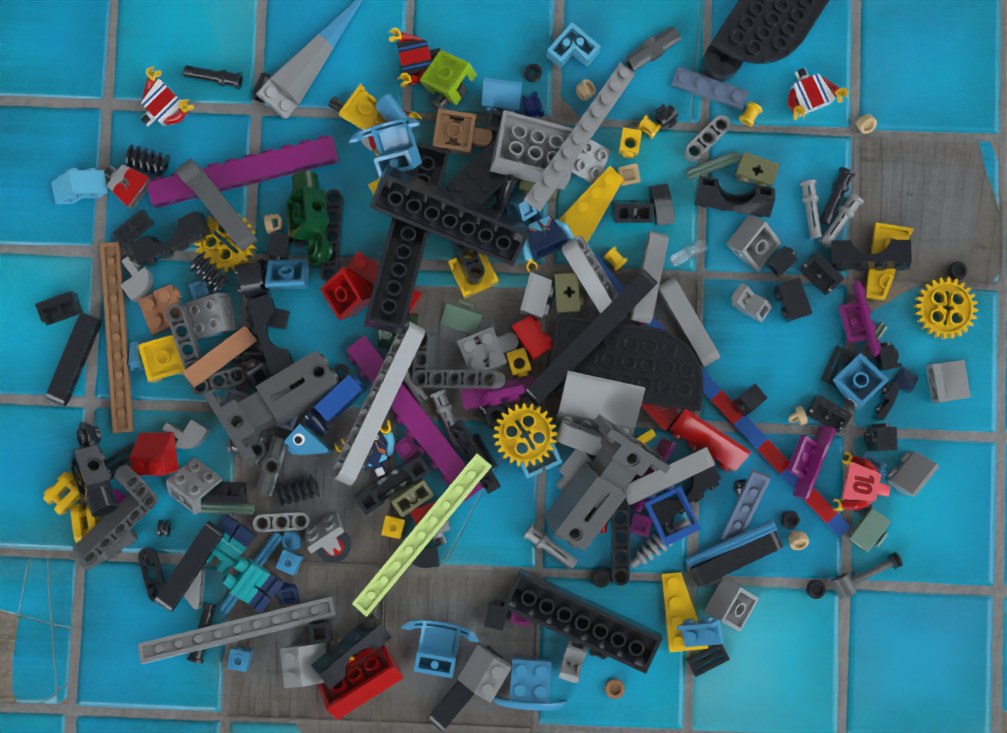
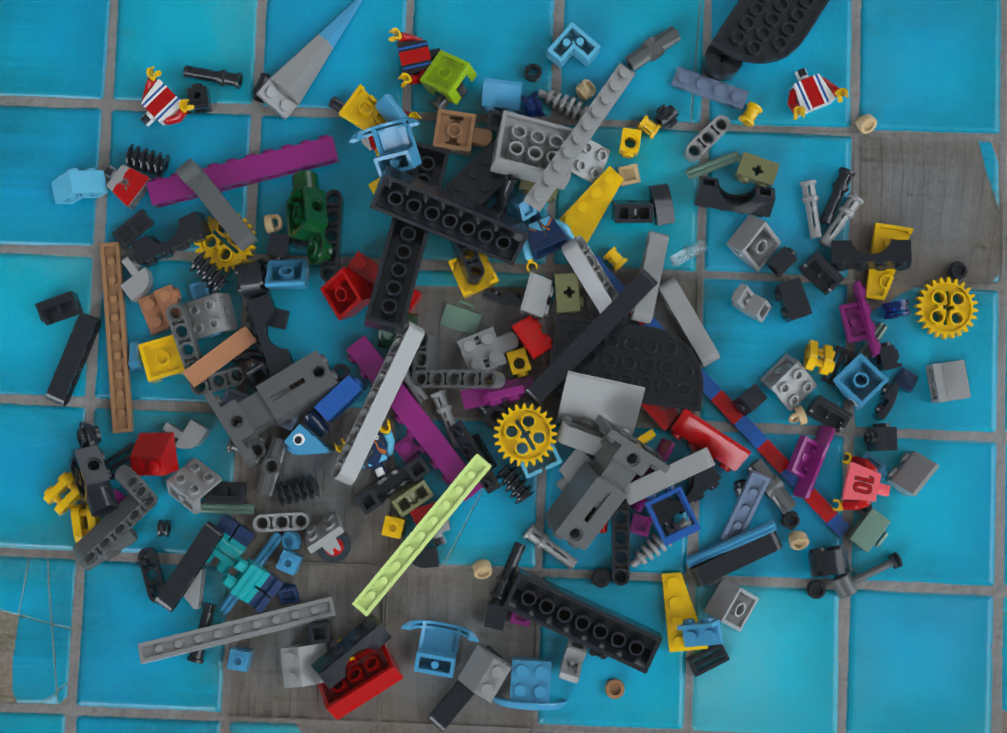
none -> black brick [187,83,212,115]
none -> tan tile [472,559,493,579]
none -> black slope [482,288,523,306]
none -> black pin [489,542,526,601]
none -> black piece [496,462,535,504]
none -> light grey piece [537,89,602,124]
none -> dark grey piece [747,458,797,514]
none -> light grey bracket [759,354,817,411]
none -> yellow brick [804,339,835,375]
none -> black brick [807,545,851,577]
none -> clear blue wheel [881,299,912,320]

